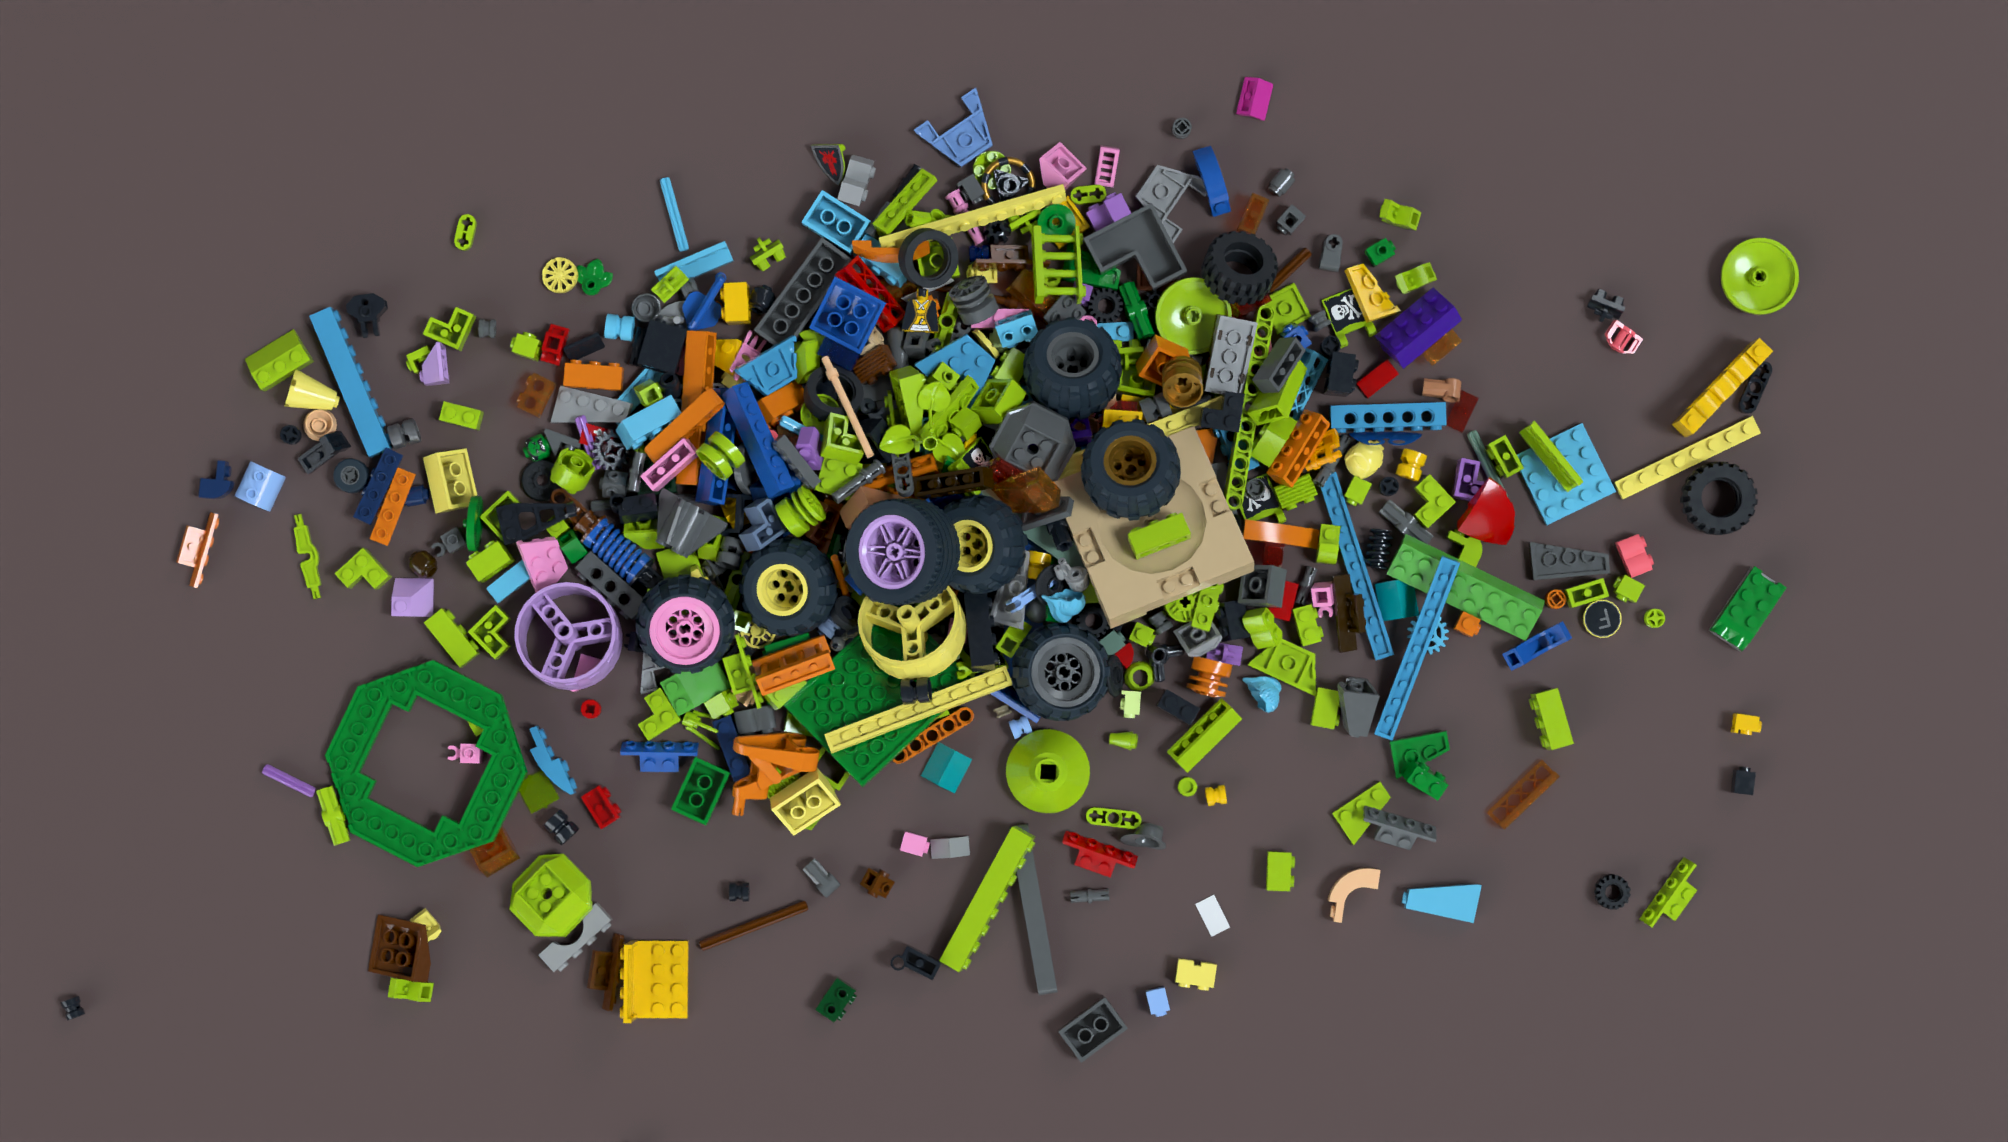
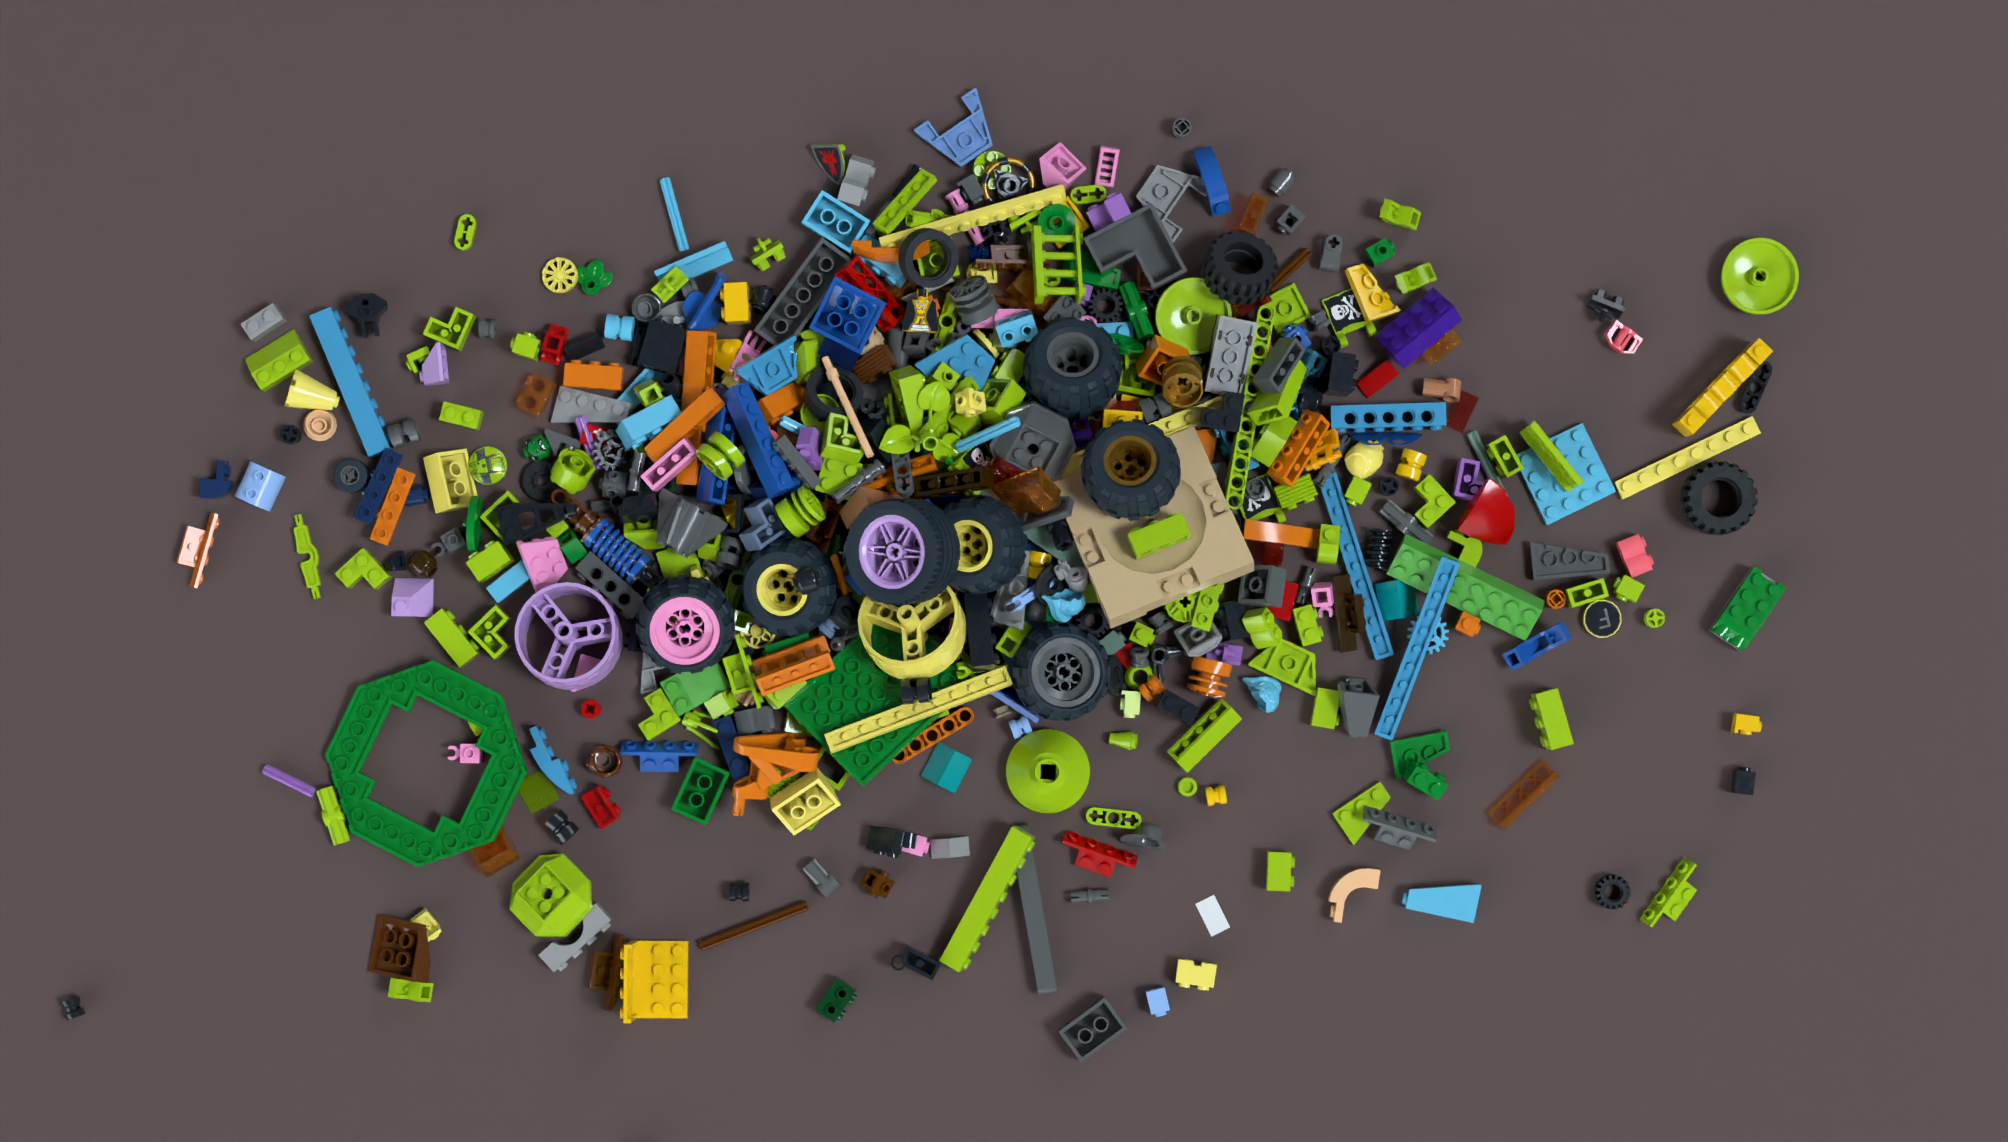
black bracket [297,431,351,474] -> none
dark pink panel [1236,77,1273,121] -> none
none -> light grey brick [241,303,287,342]
none -> black tile [386,551,406,572]
none -> lime dish [469,446,507,485]
none -> reddish brown hair [586,745,623,778]
none -> black head [792,567,822,595]
none -> black hinge [866,825,918,858]
none -> light yellow brick [955,388,986,417]
none -> medium azure axle [955,416,1021,452]
none -> green dish [1110,333,1144,355]
none -> dark grey wheel [1130,647,1149,668]
none -> orange wheel [1138,675,1165,702]
none -> black plate [1298,377,1325,412]

